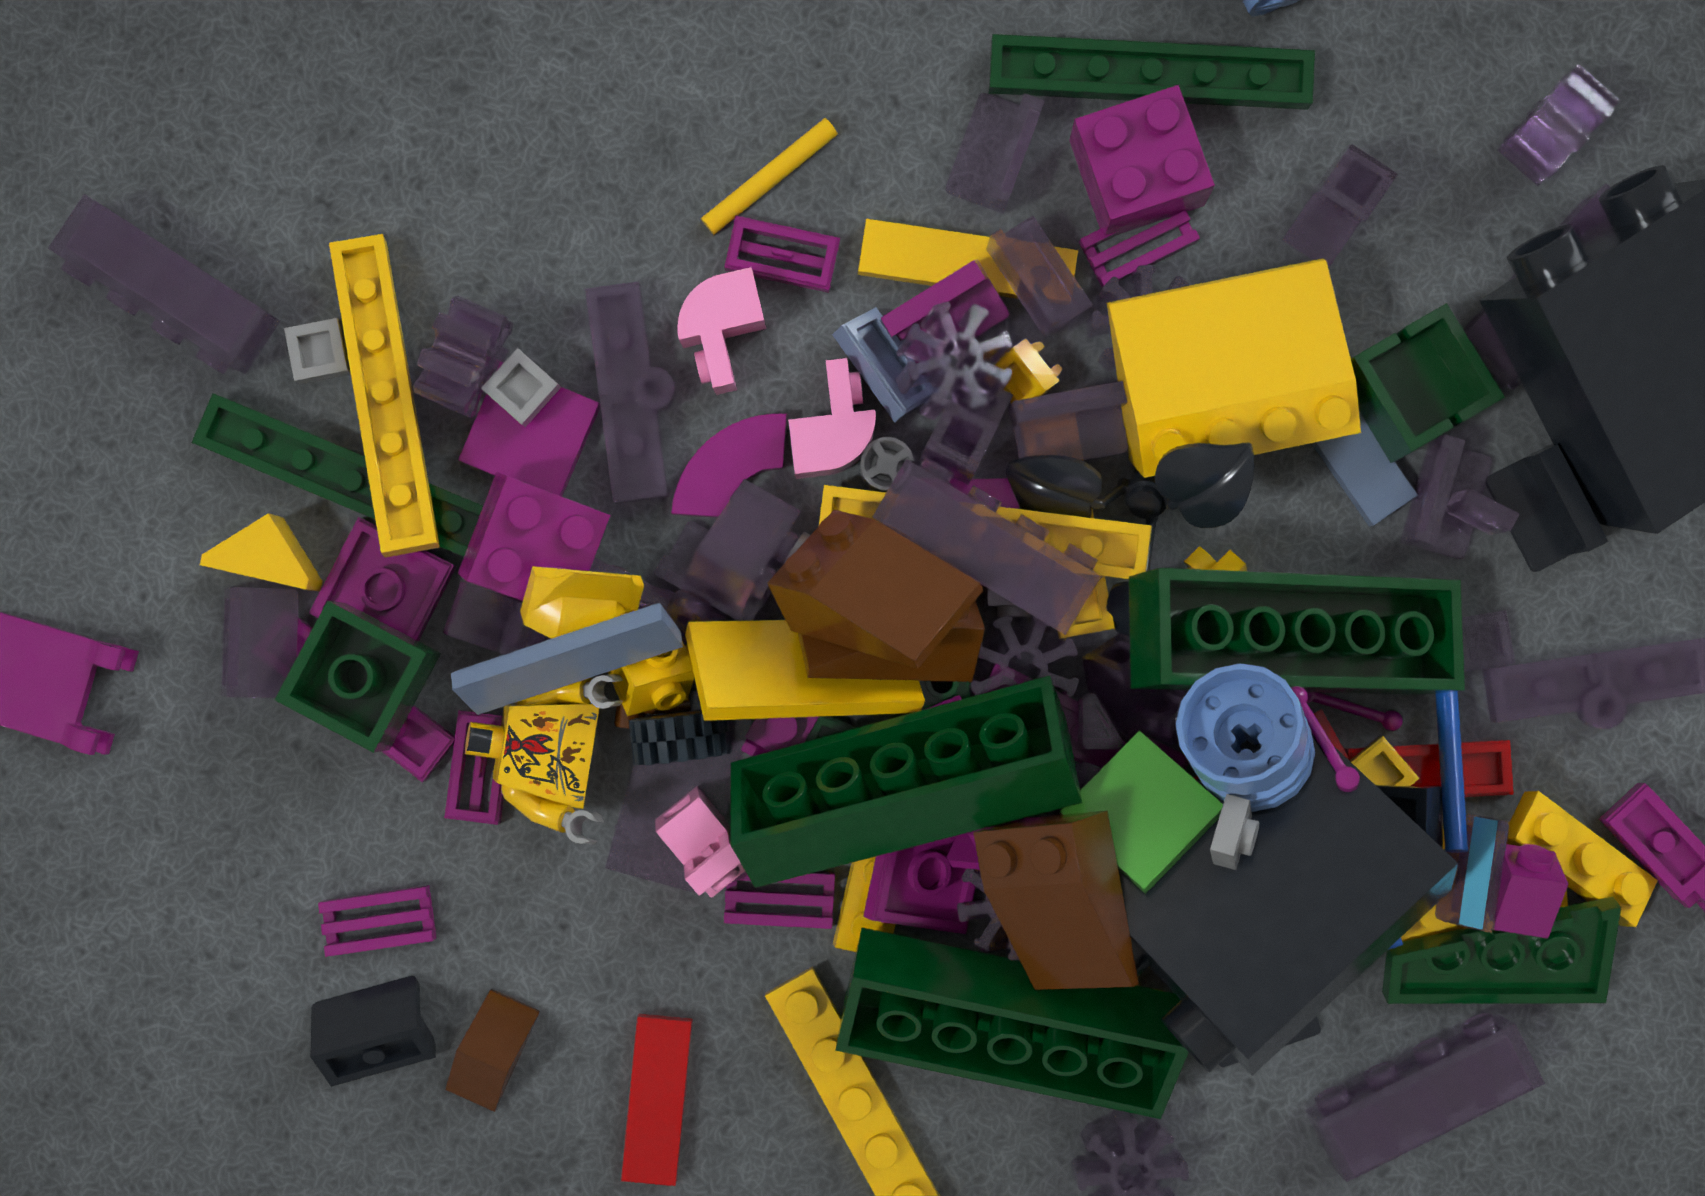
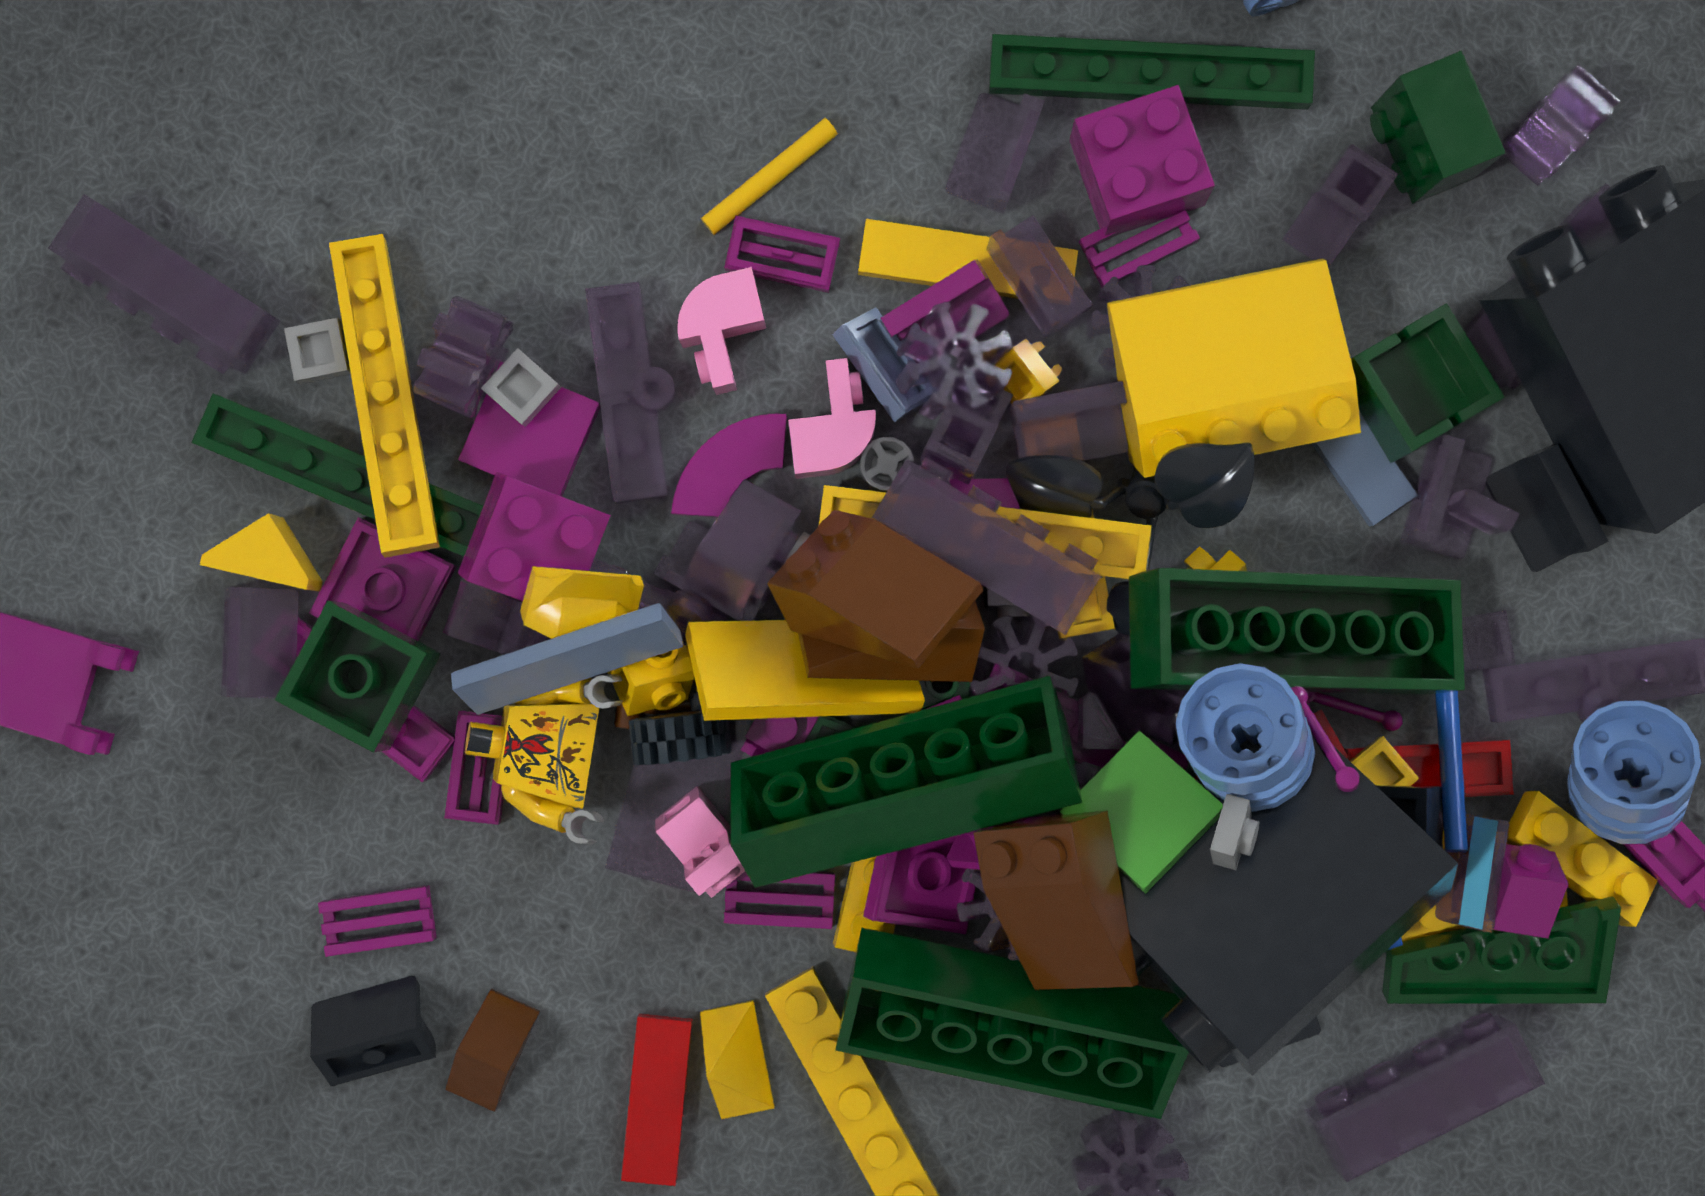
none -> yellow slope [700,1000,775,1119]
none -> dark green brick [1370,50,1506,204]
none -> medium blue wheel [1567,701,1701,844]

